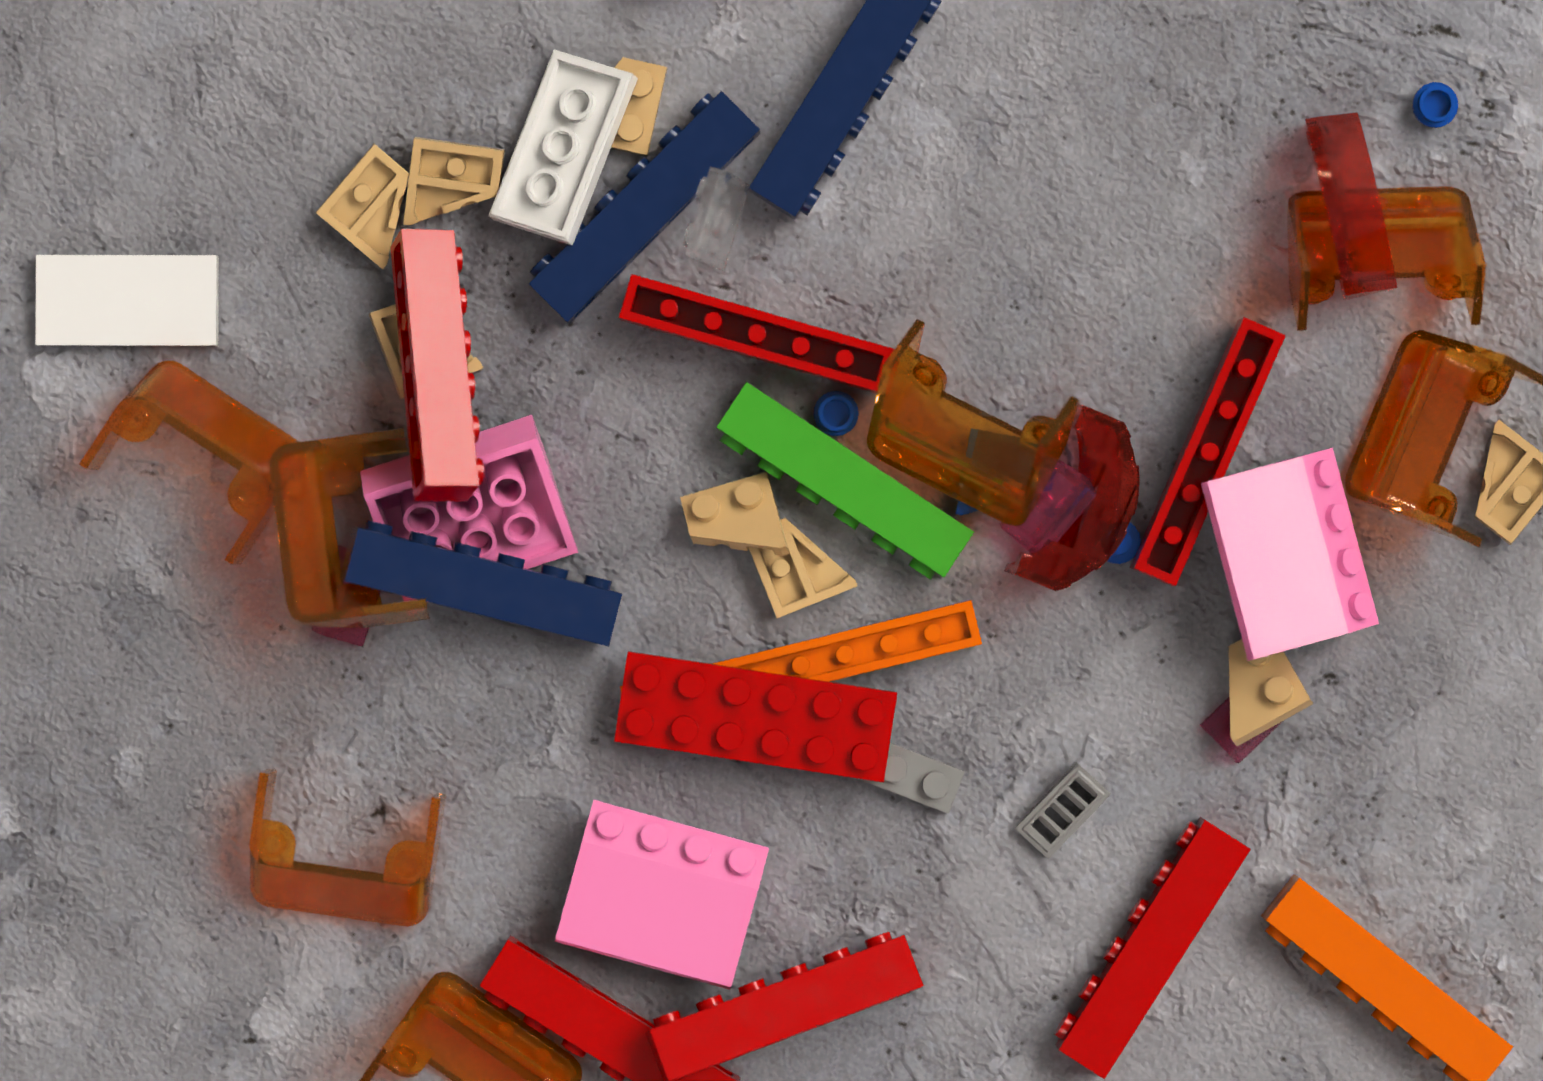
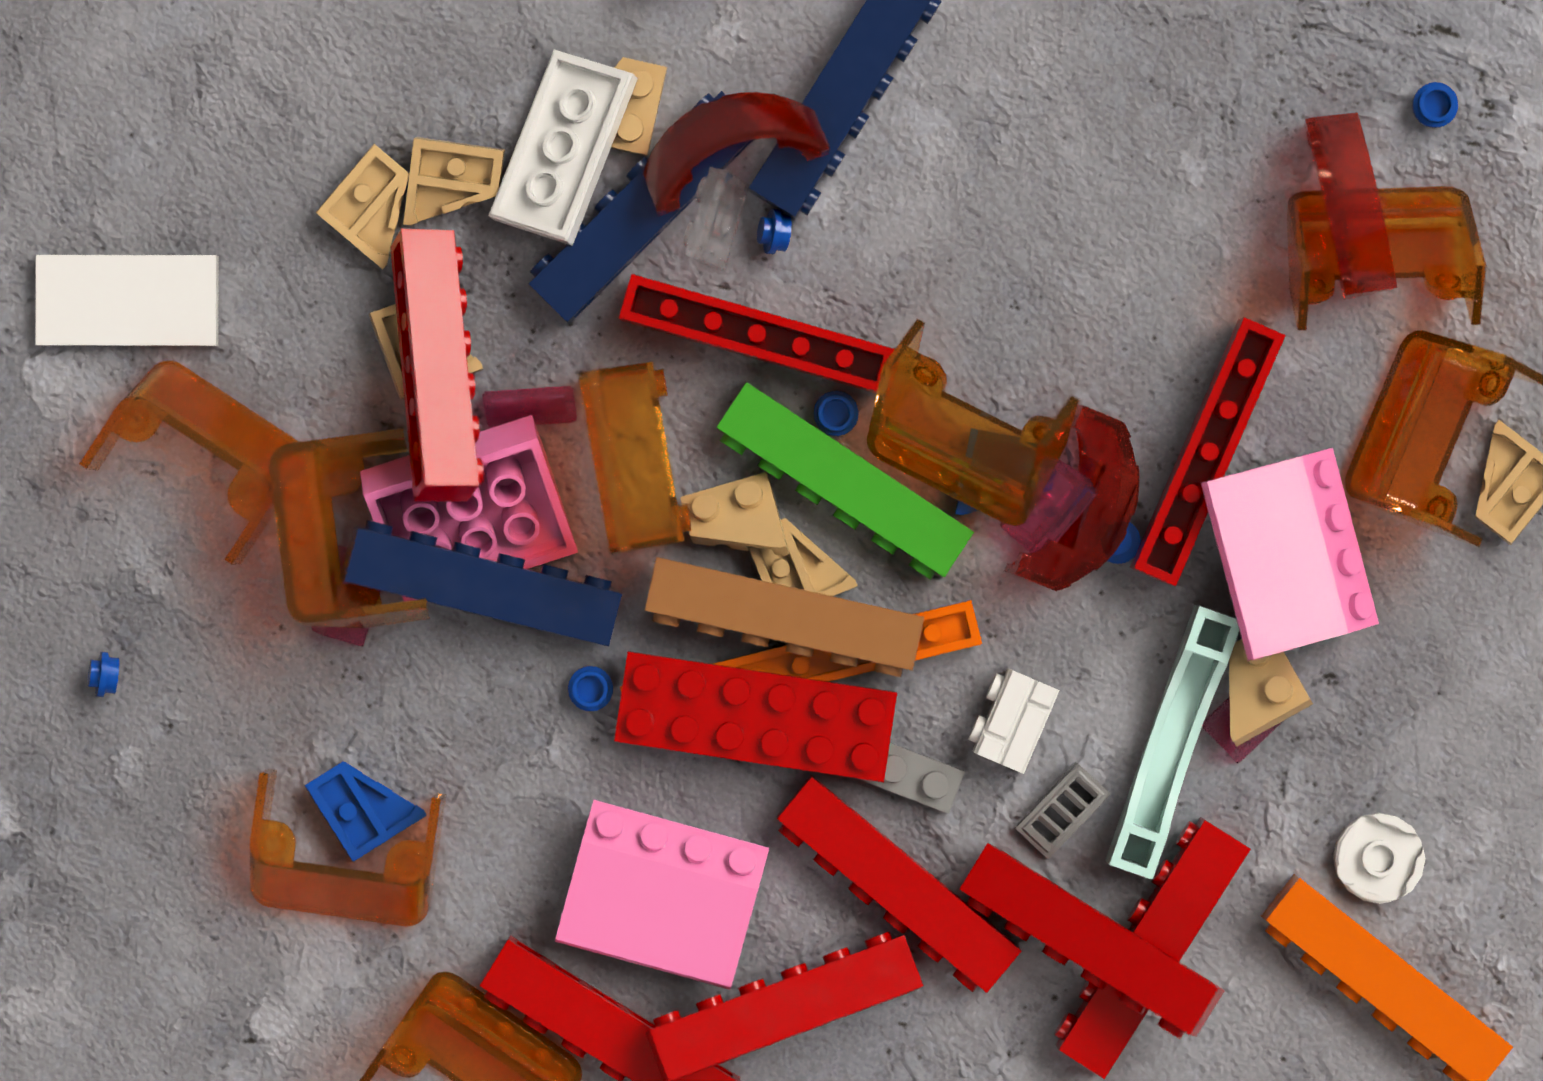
none -> blue plate [88,652,119,697]
none -> blue wing [304,761,427,862]
none -> clear pink slope [483,386,577,428]
none -> blue plate [568,666,613,711]
none -> clear orange windscreen [578,361,692,554]
none -> clear red windscreen [643,92,830,217]
none -> medium nougat brick [644,557,925,677]
none -> blue plate [757,209,792,255]
none -> red brick [777,775,1022,993]
none -> red brick [959,843,1225,1039]
none -> white brick [968,668,1060,774]
none -> light aqua arch [1105,605,1240,880]
none -> white tile [1333,813,1425,904]

